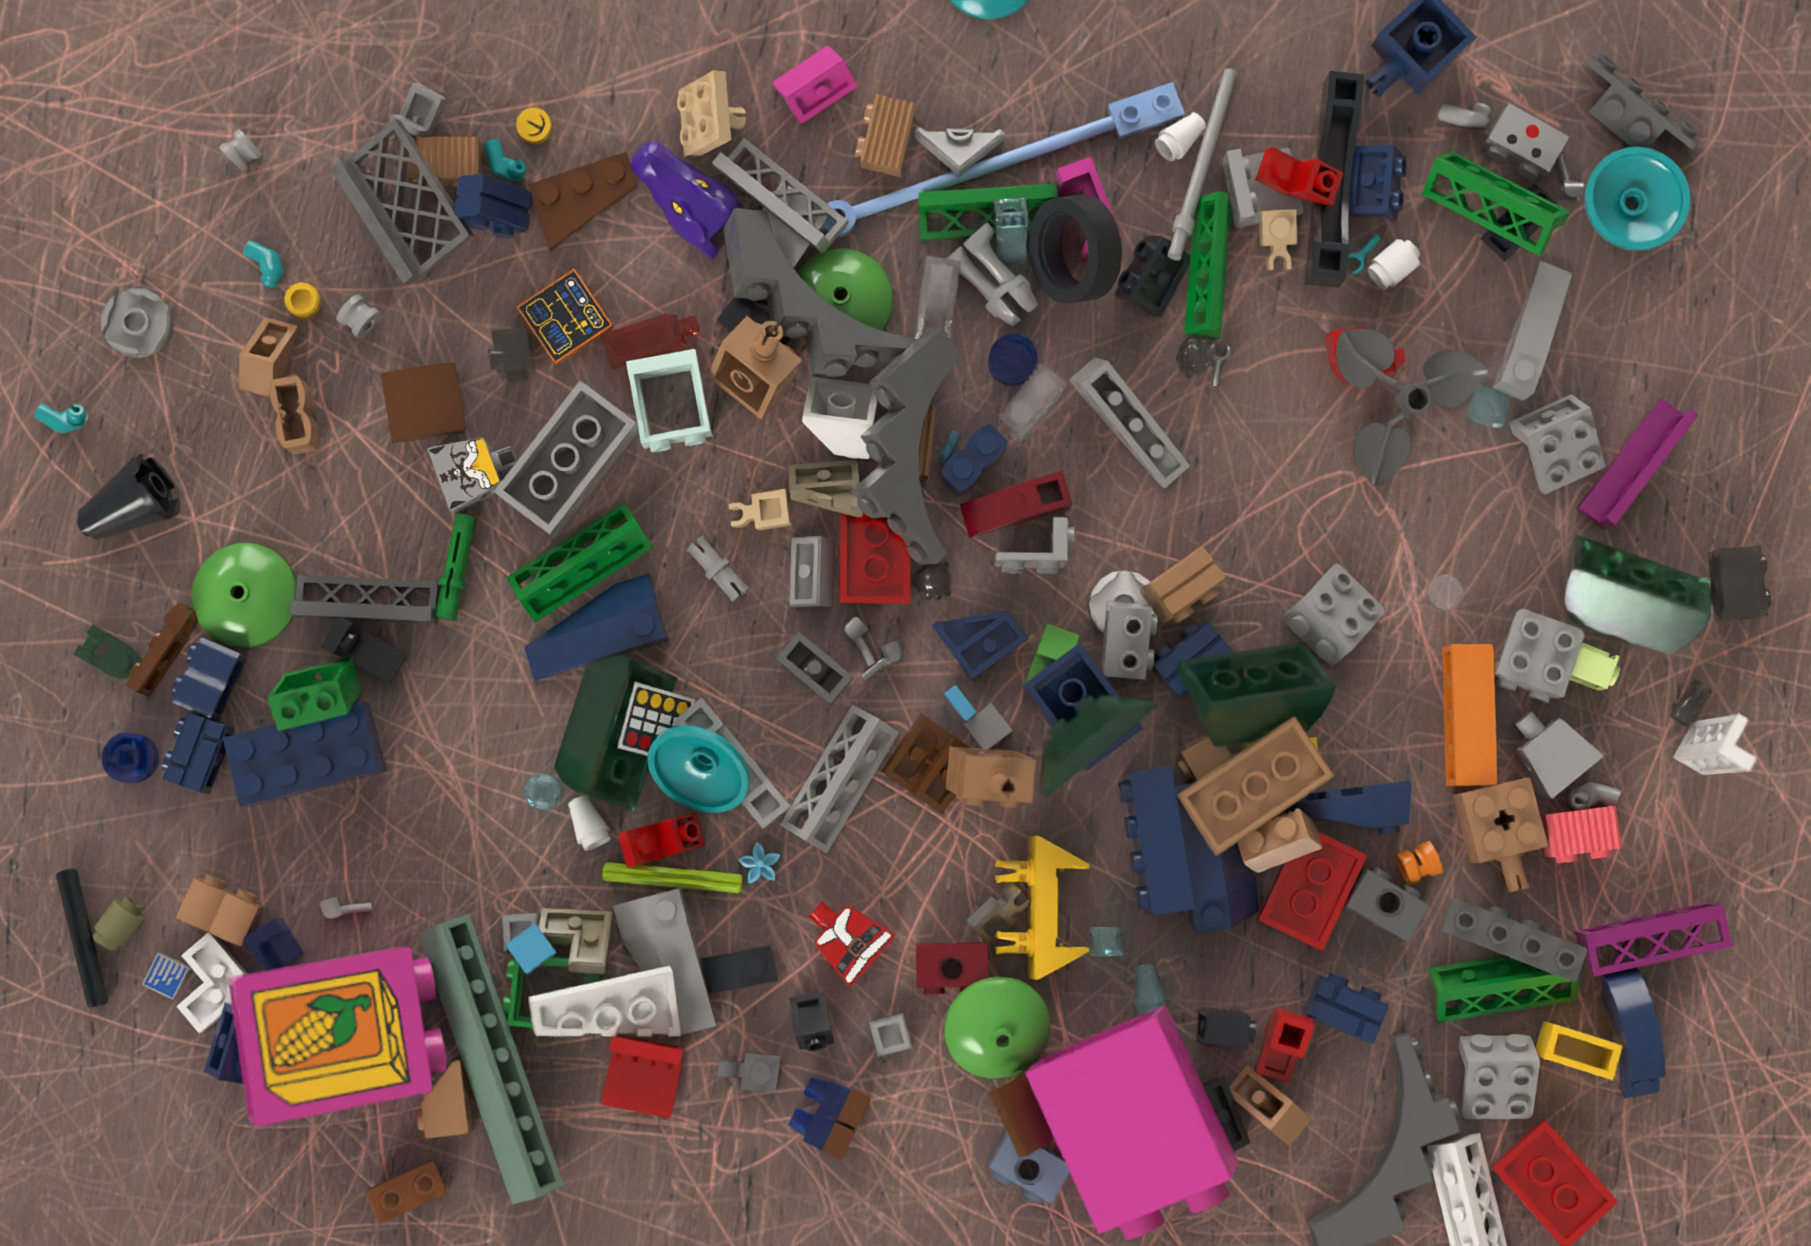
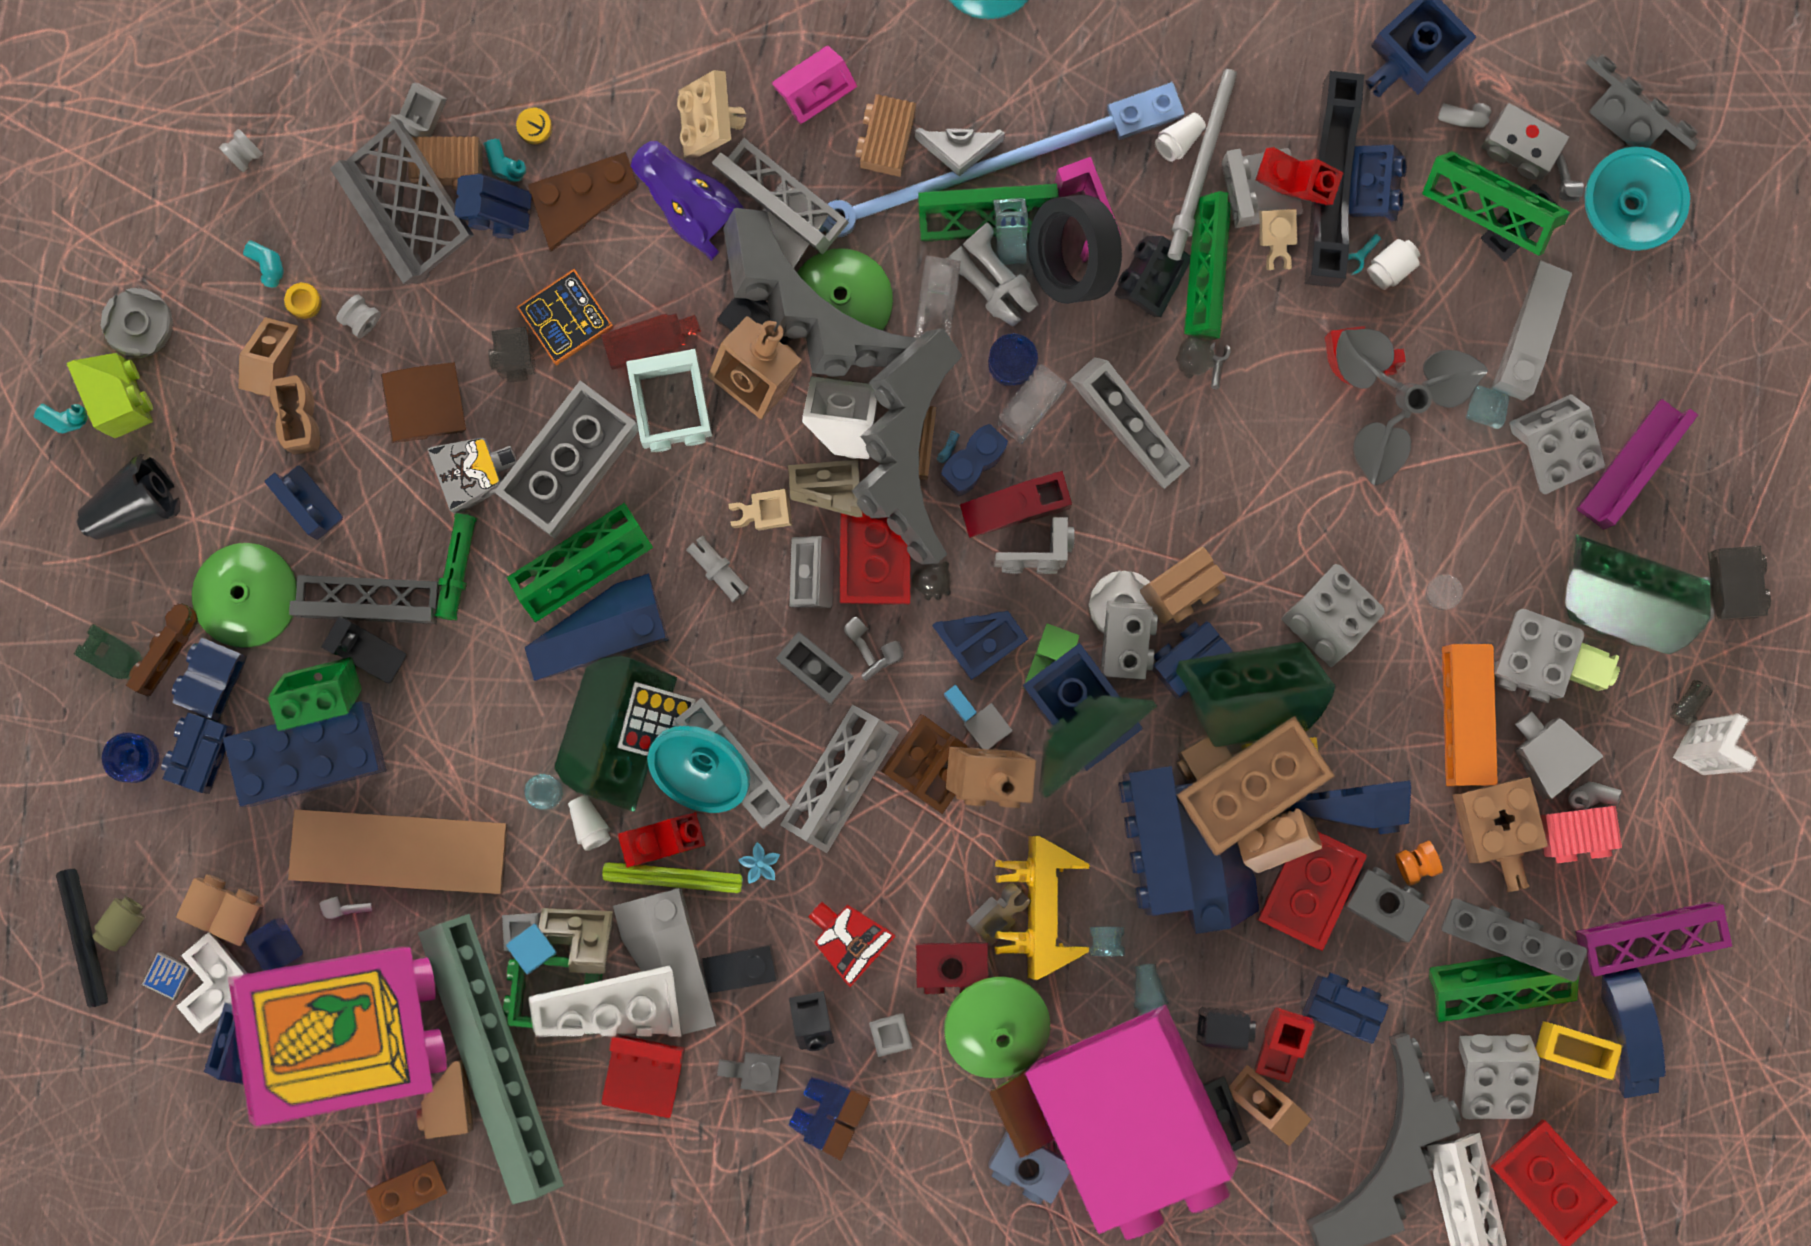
none -> lime slope [66,353,153,439]
none -> dark blue bracket [264,465,343,540]
none -> medium nougat tile [288,809,508,894]

